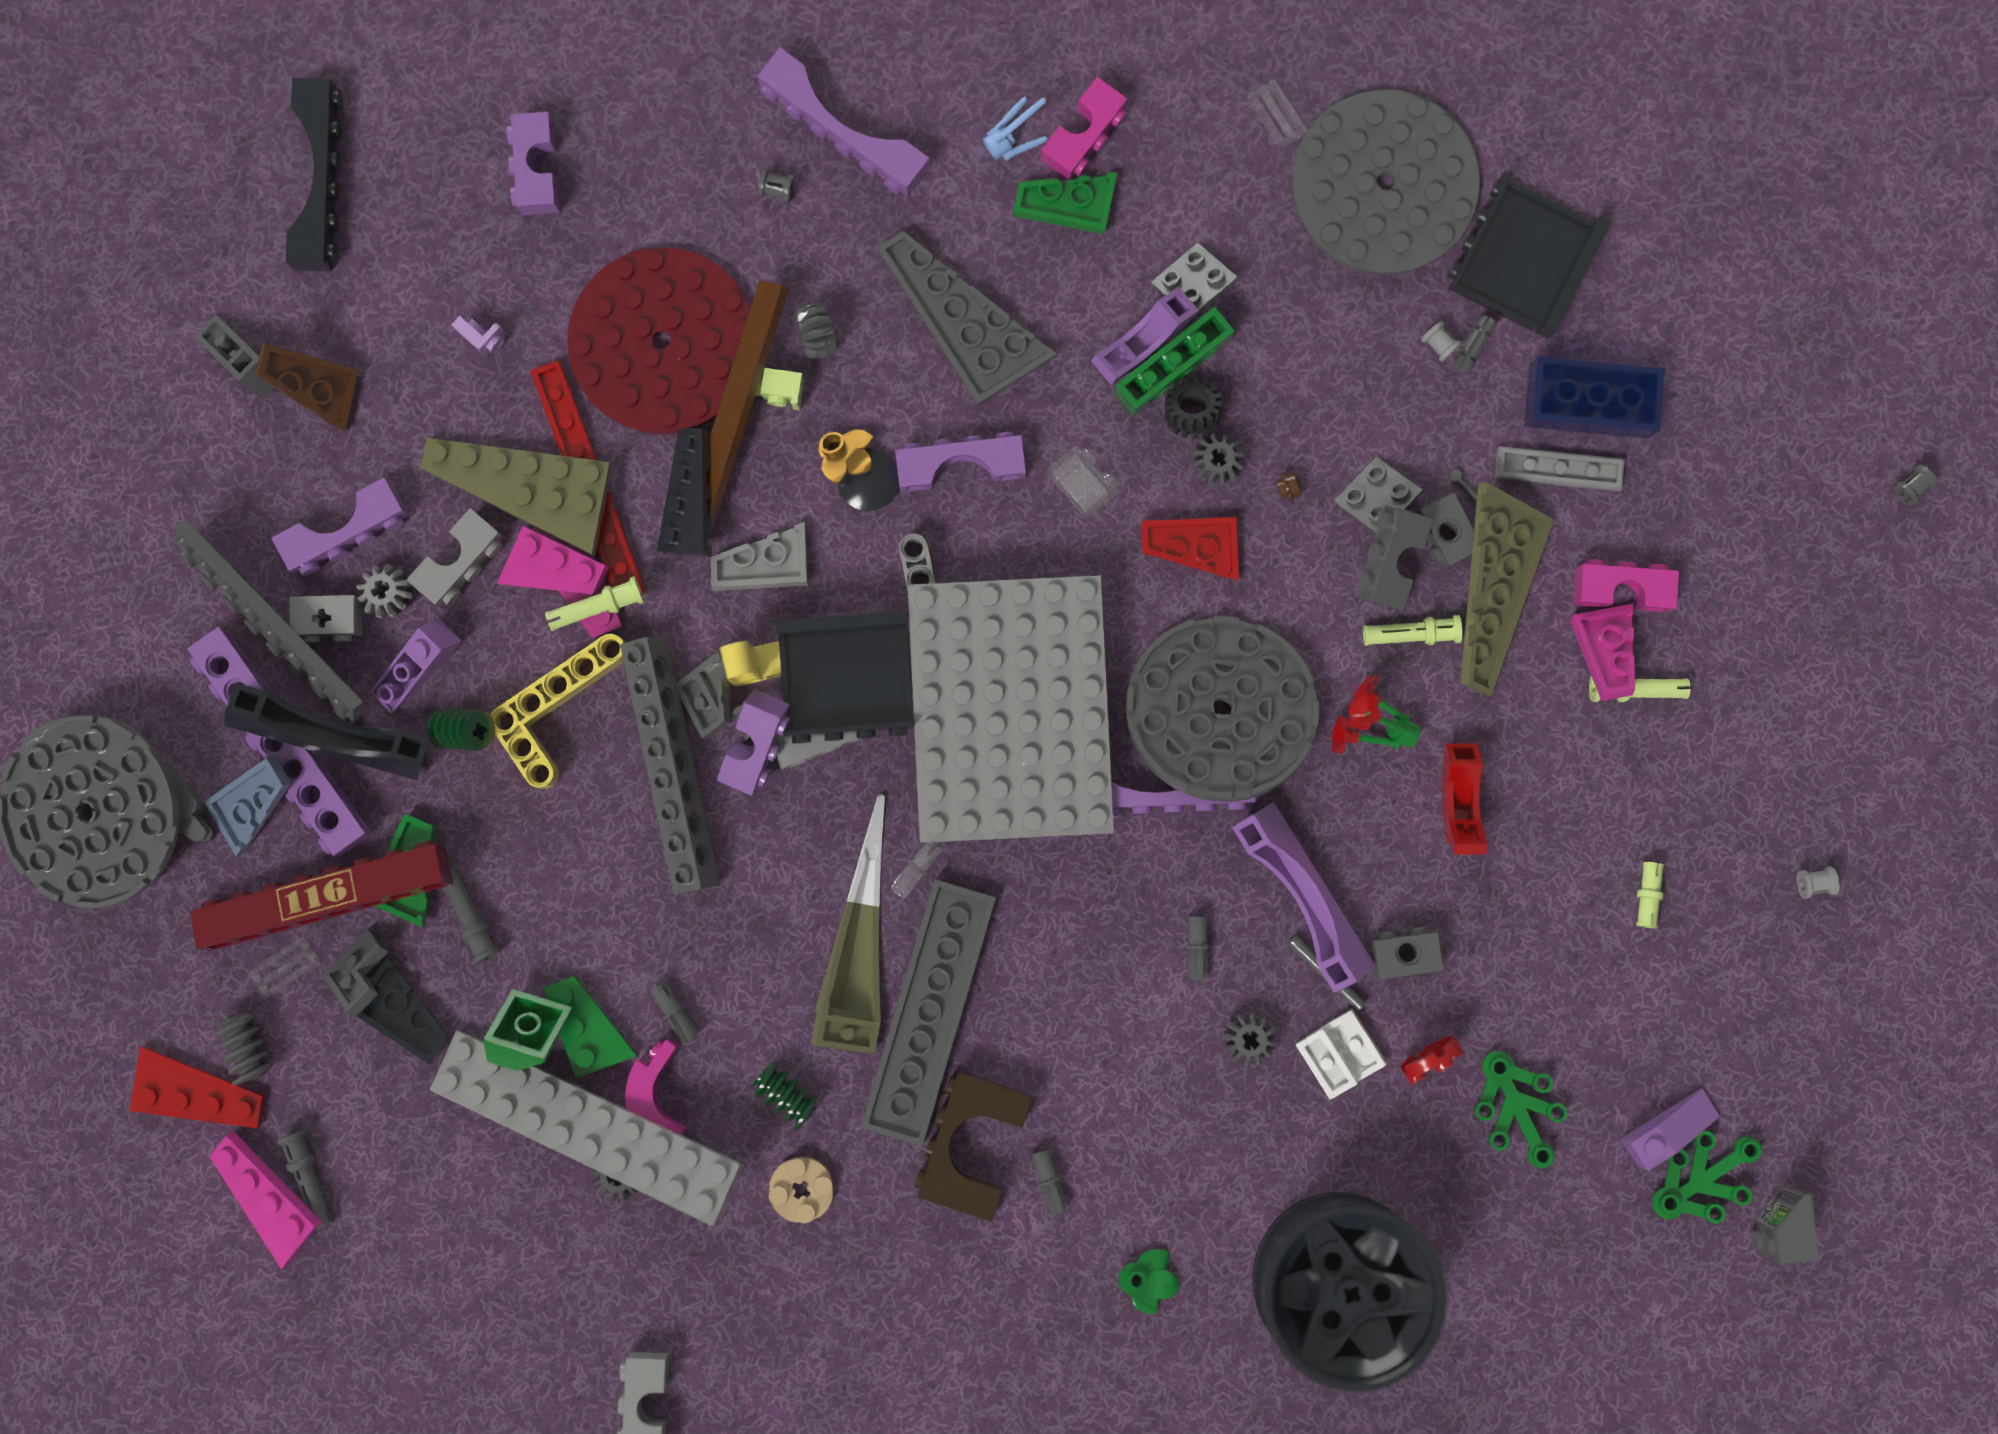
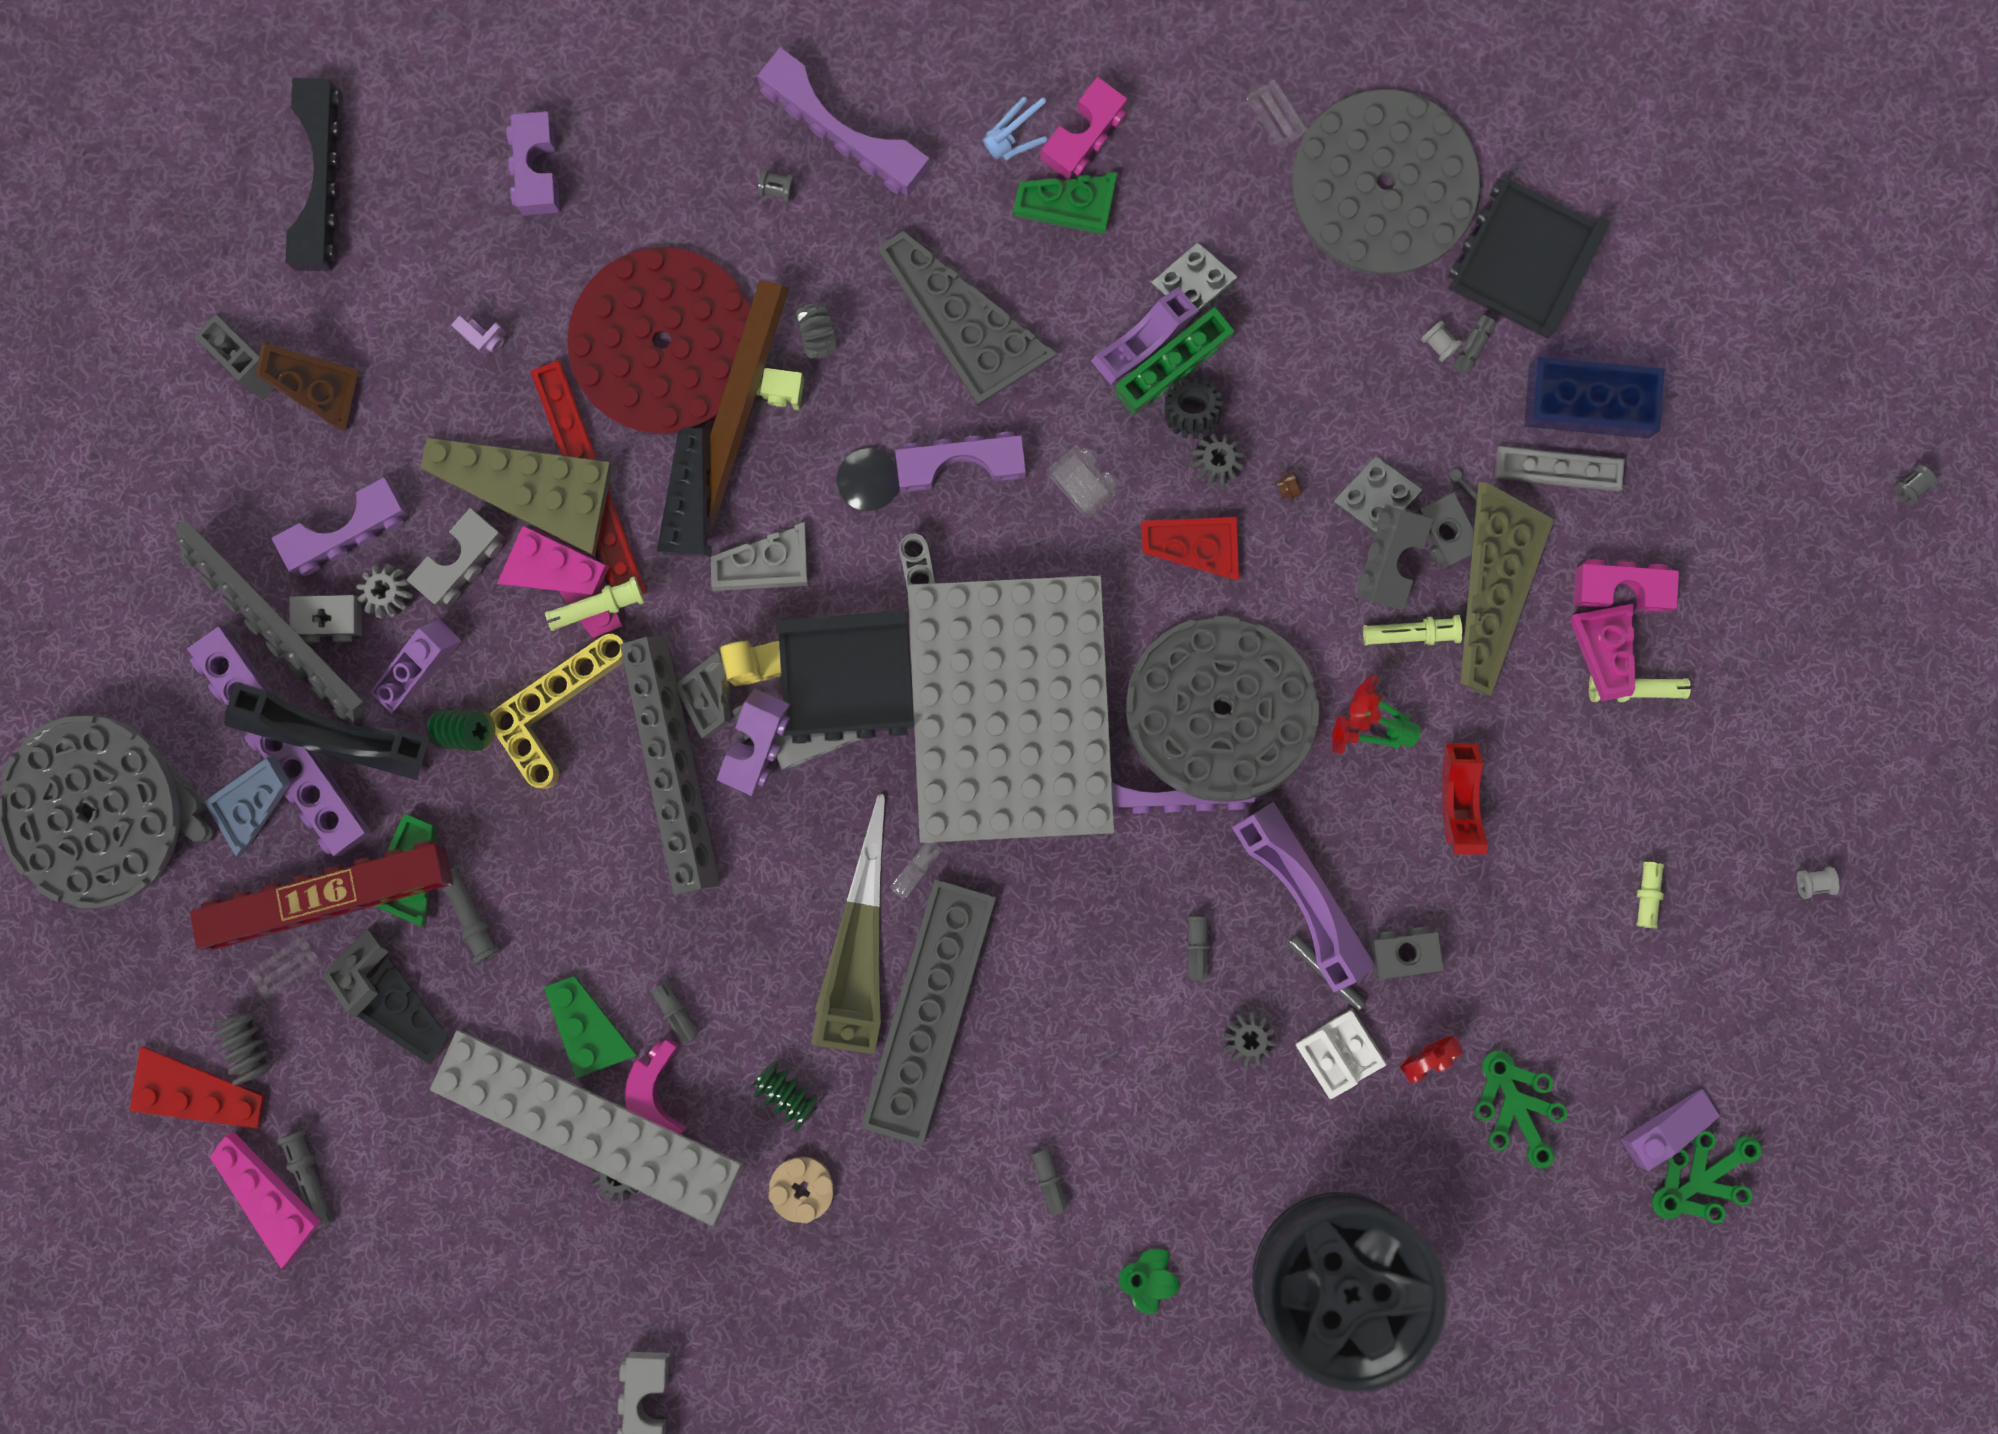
green slope [483,989,572,1071] -> none
pearl gold plate [819,430,873,484] -> none
dark brown arch [914,1070,1032,1222] -> none
dark grey slope [1751,1185,1820,1264] -> none

